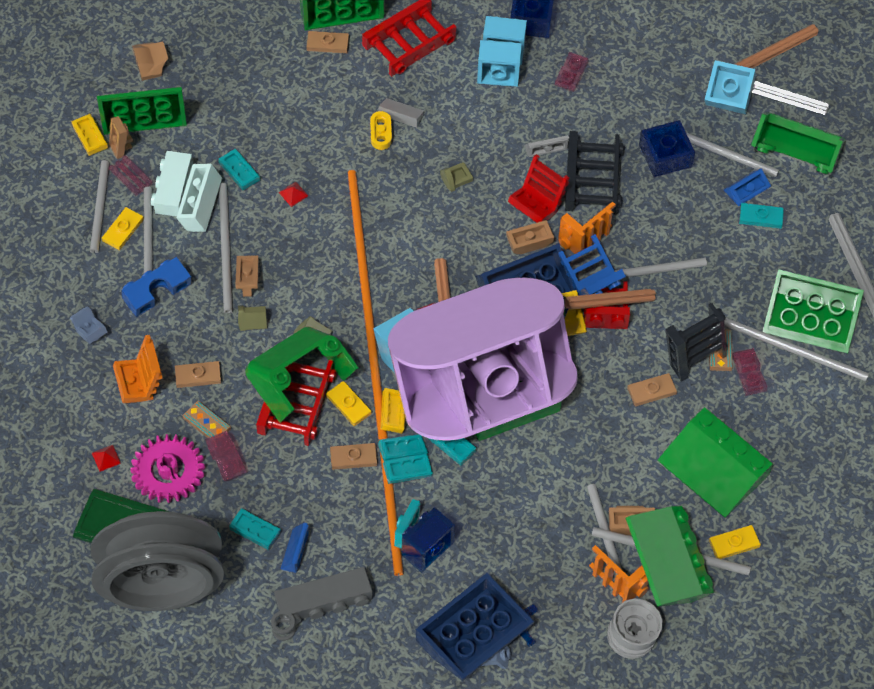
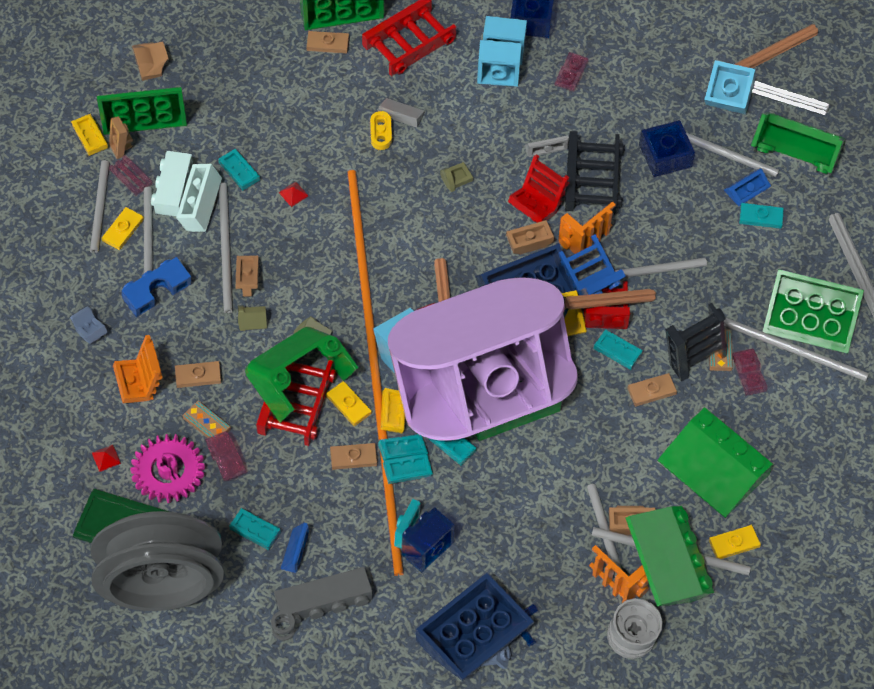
none -> teal plate [593,329,643,370]

